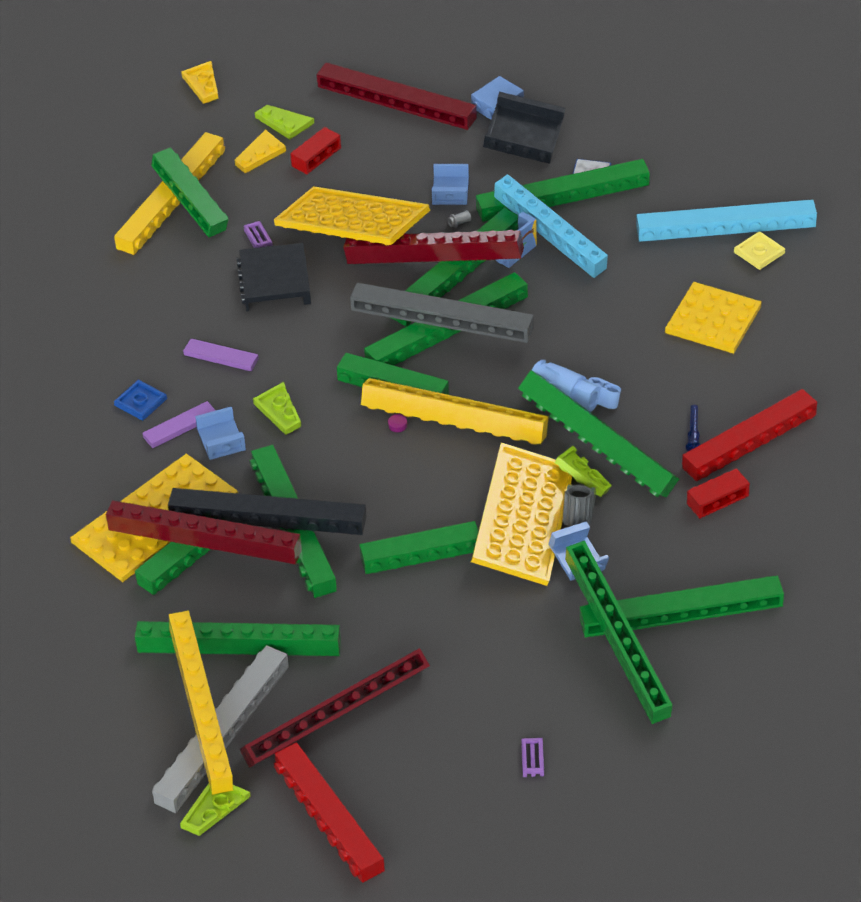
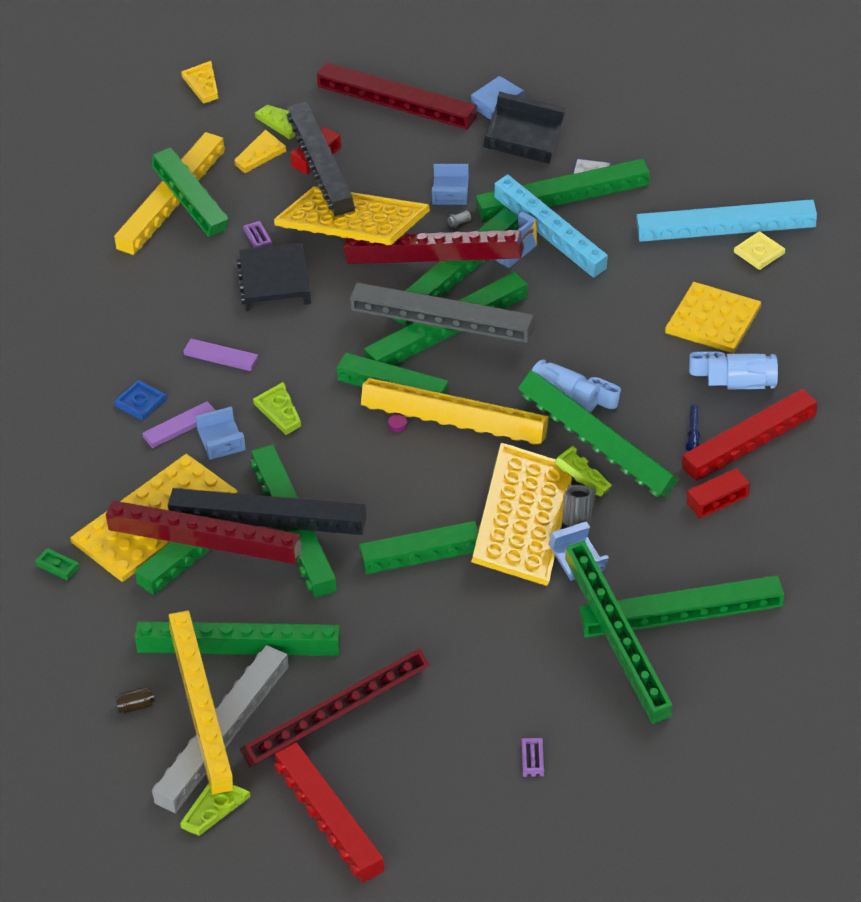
none -> green plate [35,548,79,581]
none -> dark brown head [115,686,155,714]
none -> black brick [286,101,355,216]
none -> light blue piece [689,352,778,390]

